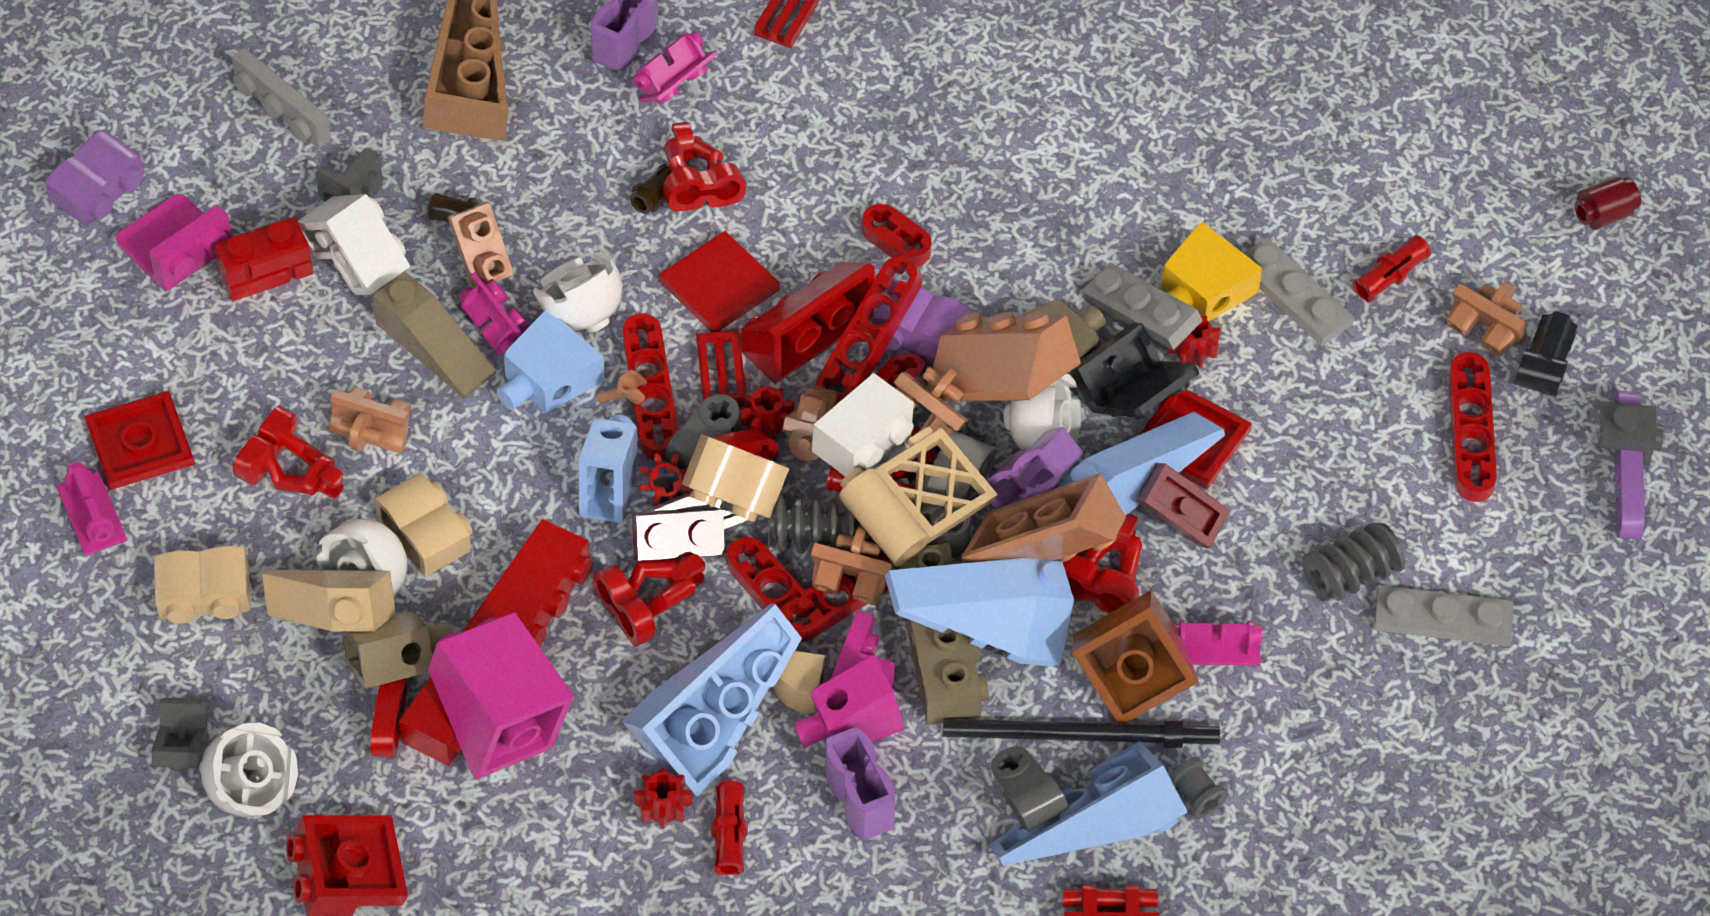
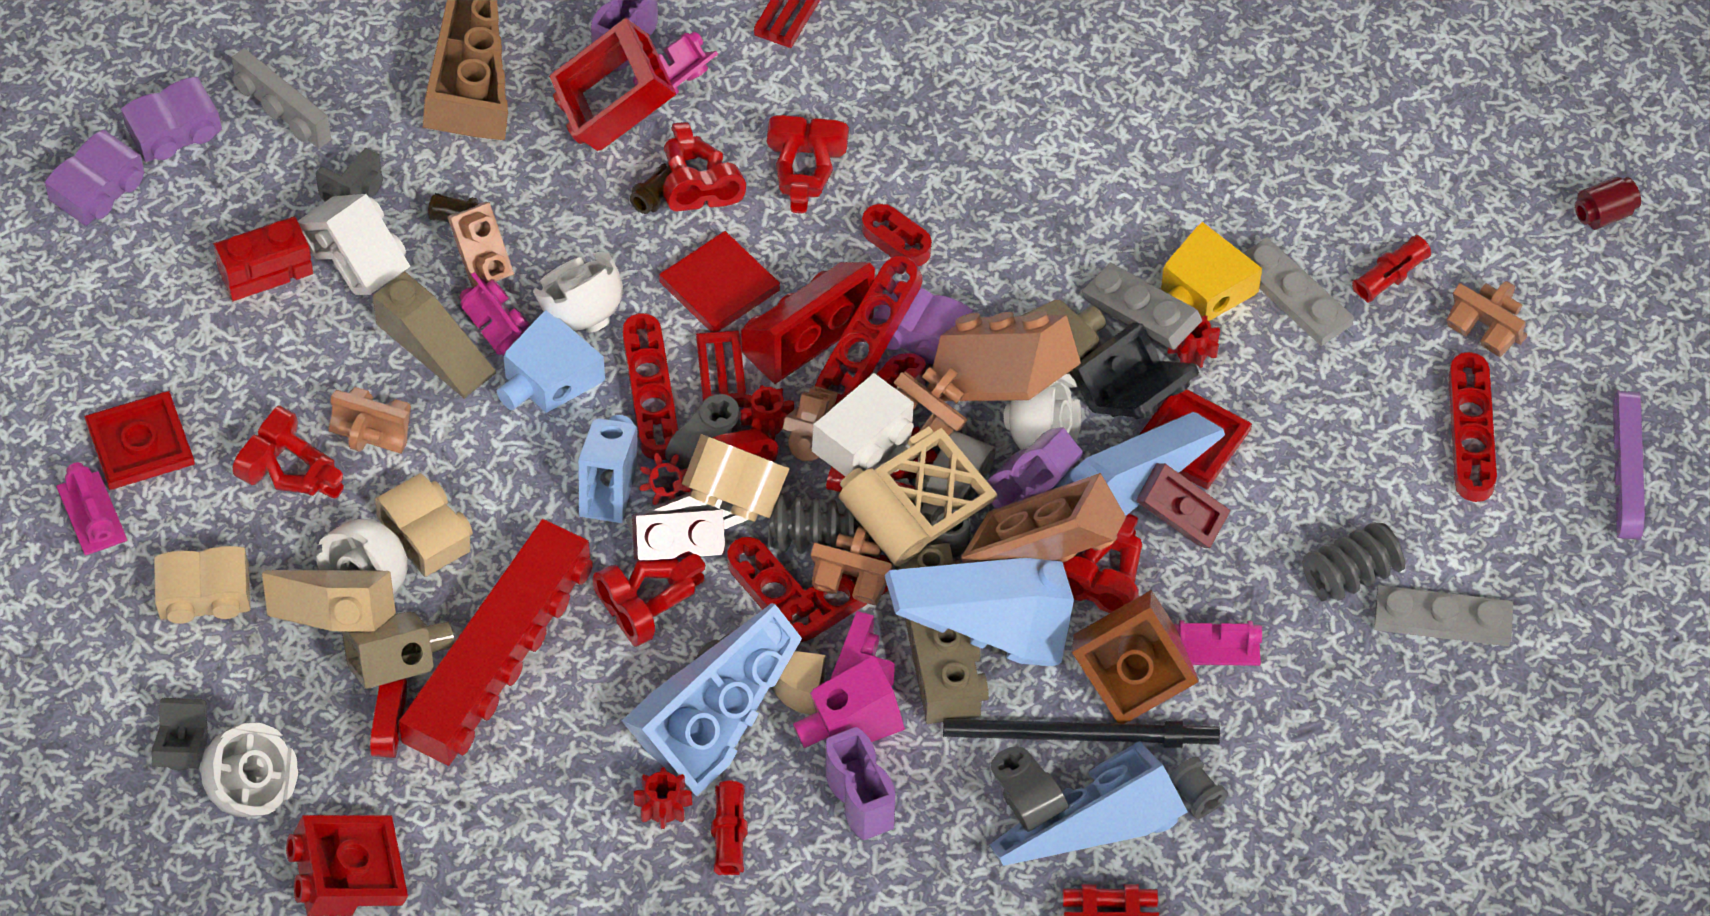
dark pink bracket [116,194,232,292] -> none
dark pink slope [428,612,574,780] -> none
nougat hand [596,370,647,405] -> none
black piece [1514,311,1578,397] -> none
dark grey bracket [1600,402,1663,466] -> none
none -> medium lavender brick [121,77,222,162]
none -> red window [549,18,677,151]
none -> red piece [766,115,849,214]

